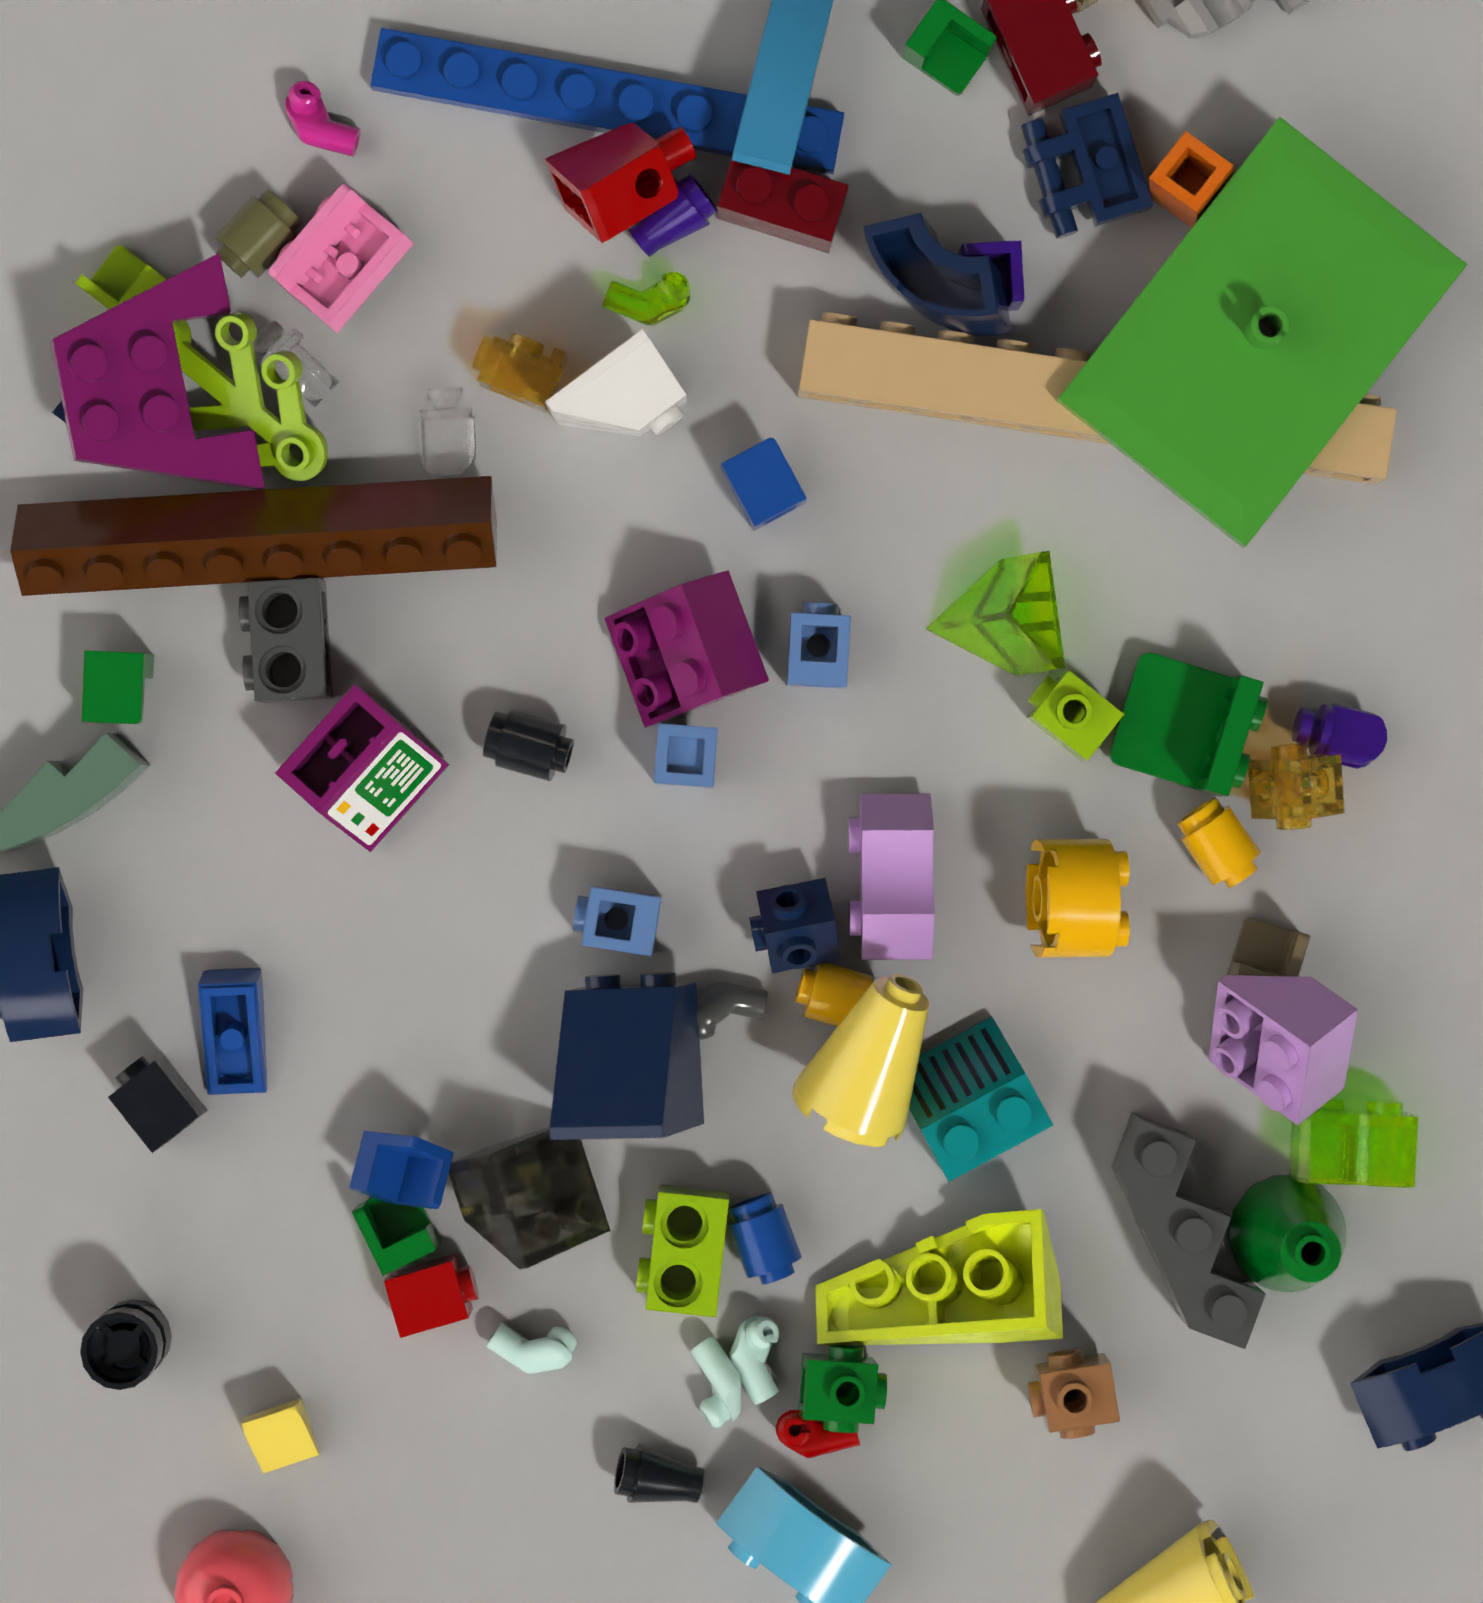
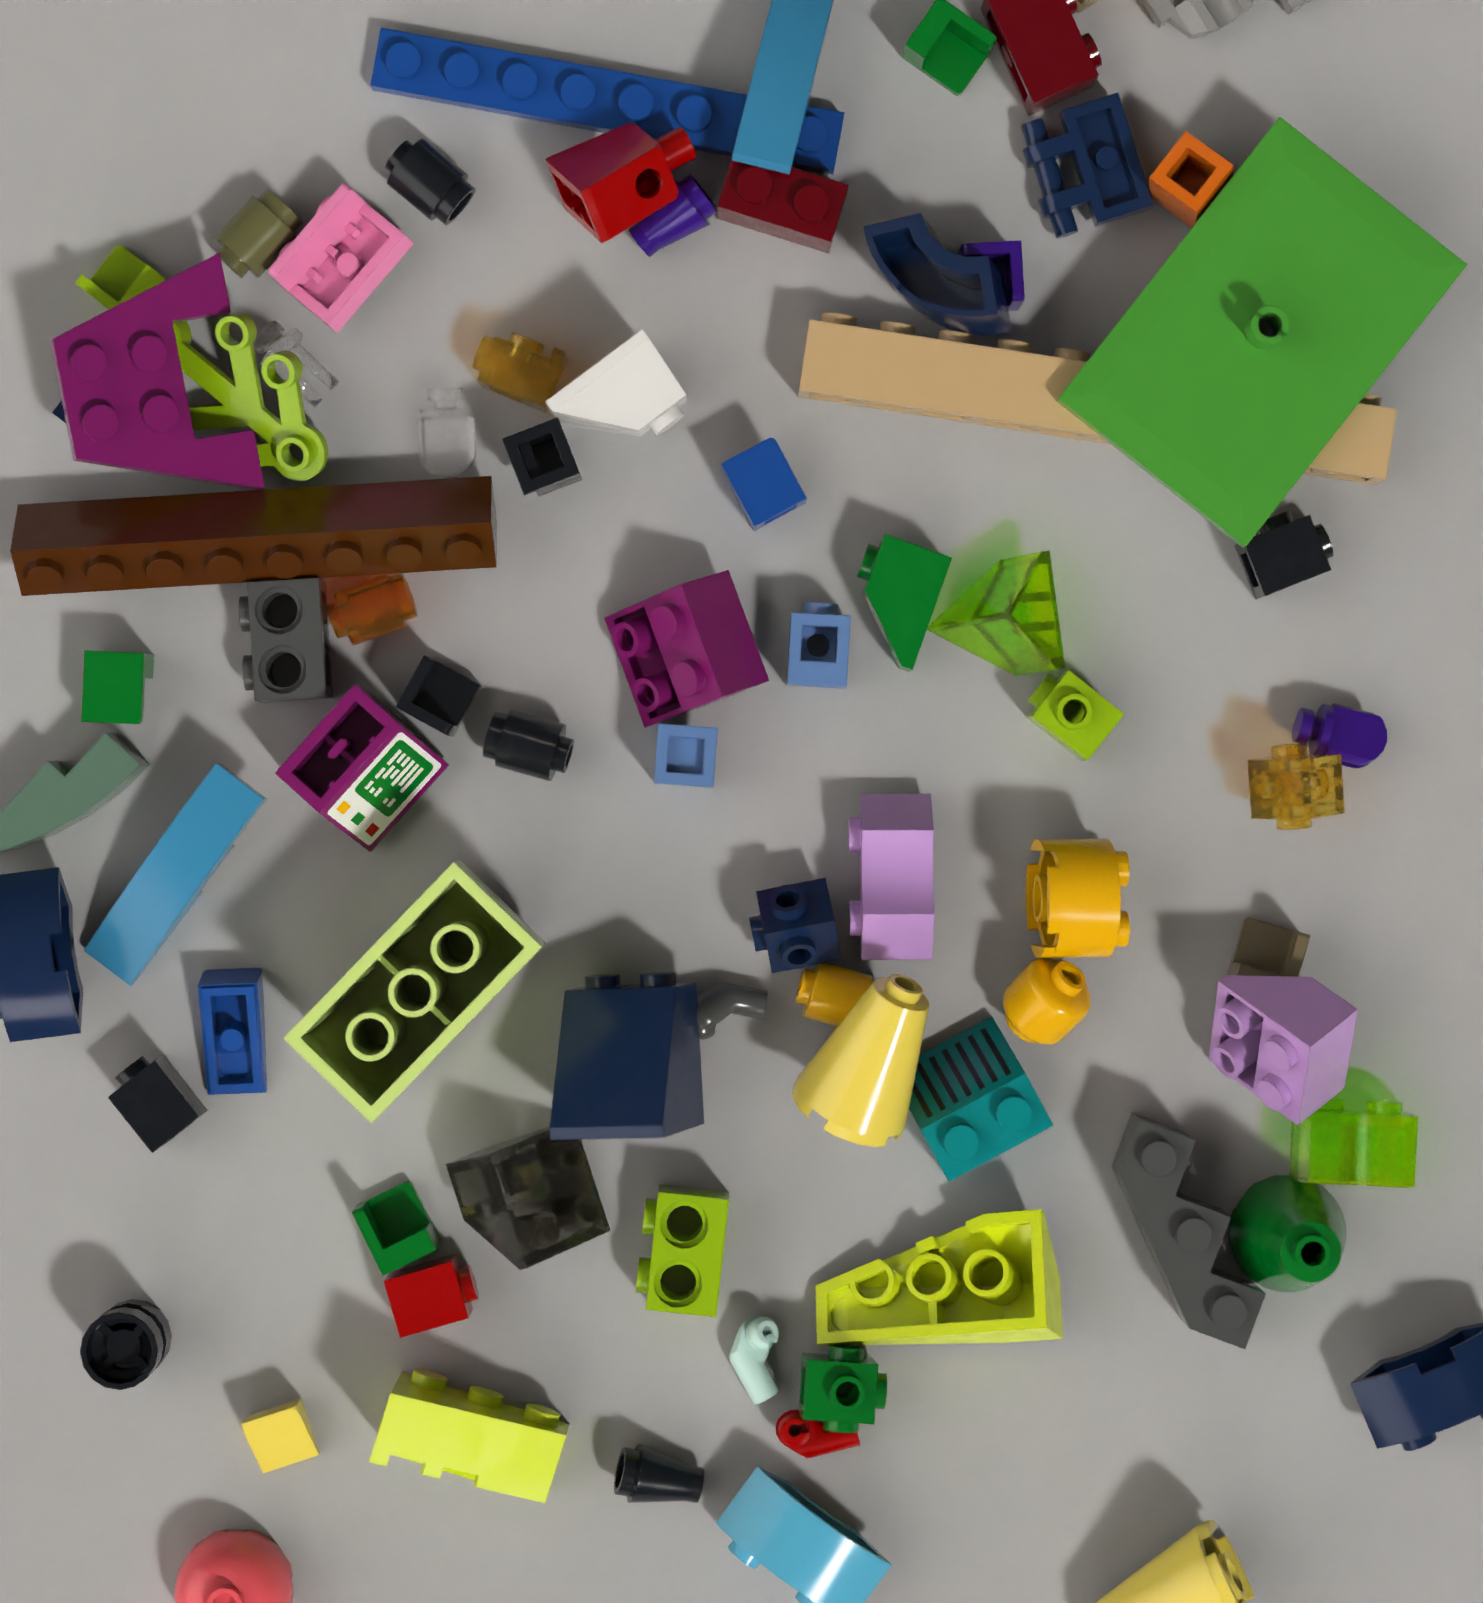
dark pink arm [285,81,361,157] -> none
blue panel [349,1131,454,1209] -> none
light aqua arm [486,1322,577,1374] -> none
medium blue brick [573,885,662,957] -> none
clear neon green arm [602,271,691,326] -> none
light aqua arm [690,1336,741,1428] -> none
blue brick [727,1192,802,1285] -> none
medium nougat brick [1027,1349,1120,1439] -> none
green bracket [1109,652,1268,797] -> none
yellow brick [1177,797,1261,888] -> none
none -> dark azure slope [84,763,267,986]
none -> yellowish green brick [283,860,546,1123]
none -> clear orange brick [326,573,418,646]
none -> neon yellow wedge [369,1368,569,1503]
none -> black brick [385,138,476,225]
none -> black panel [396,655,481,737]
none -> black brick [502,417,582,497]
none -> green slope [857,534,952,672]
none -> yellow head [1003,958,1091,1045]
none -> black brick [1234,510,1333,599]

